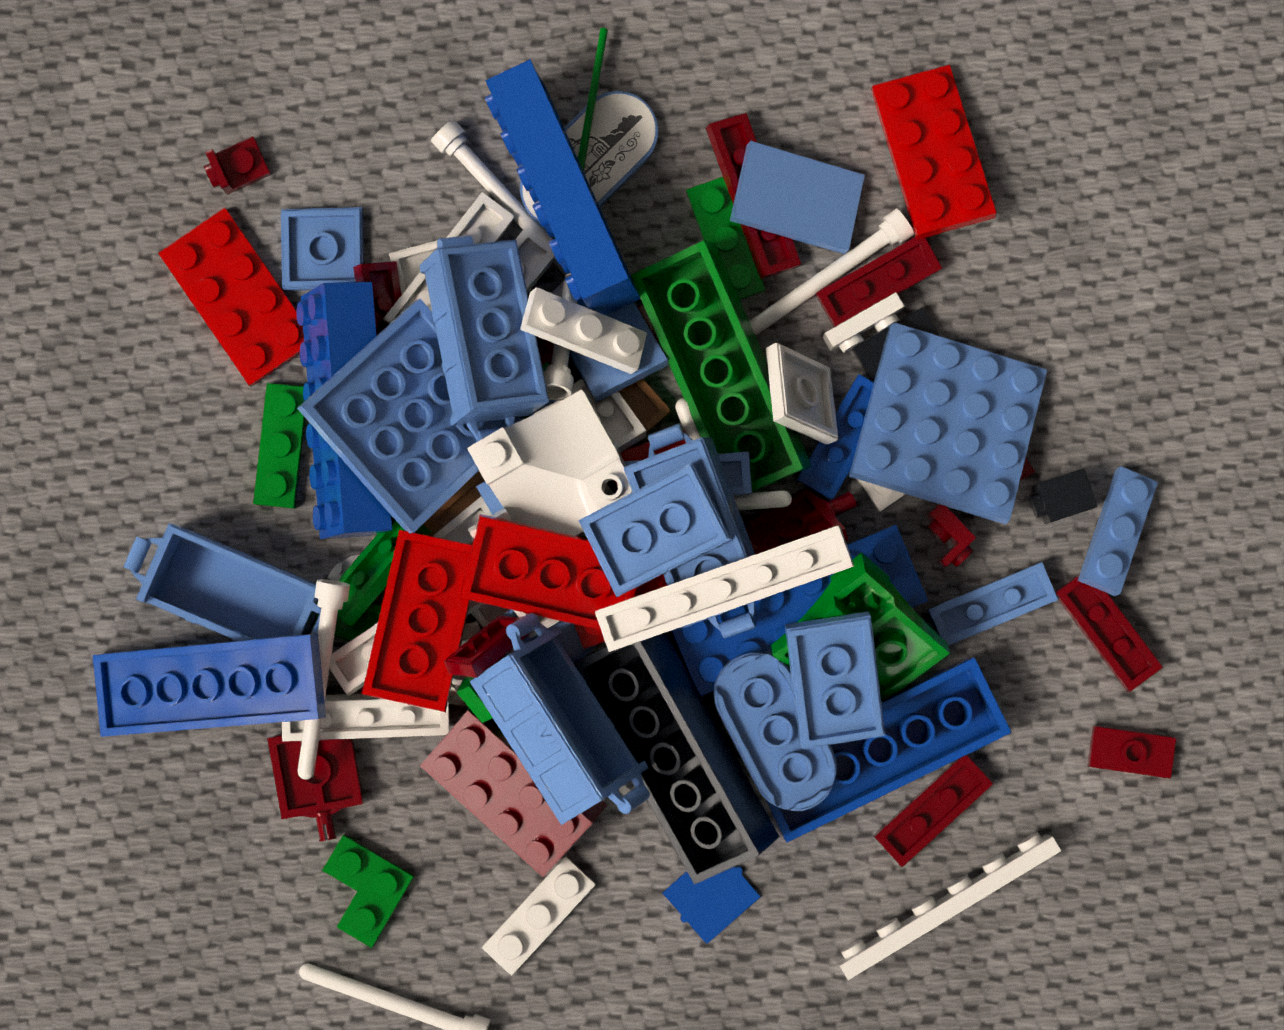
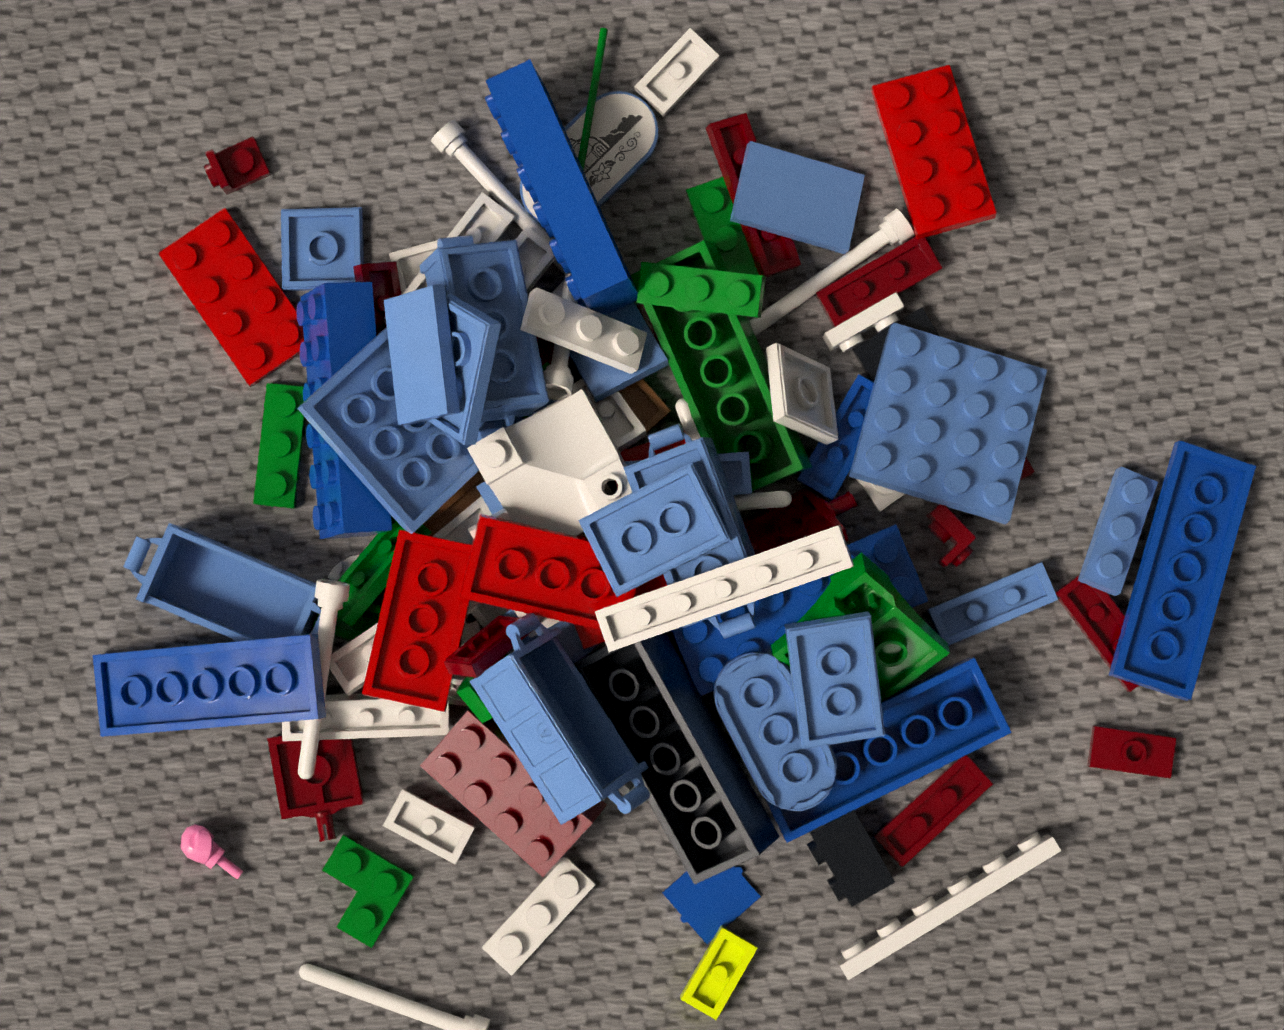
black brick [1029,468,1097,524] -> none
none -> bright pink piece [180,824,243,879]
none -> white plate [383,788,476,864]
none -> medium blue tile [384,285,460,425]
none -> medium blue tile [428,294,501,445]
none -> white plate [634,28,720,117]
none -> green plate [636,262,766,318]
none -> neon yellow plate [680,926,758,1020]
none -> black brick [807,810,895,907]
none -> blue plate [1109,440,1256,701]

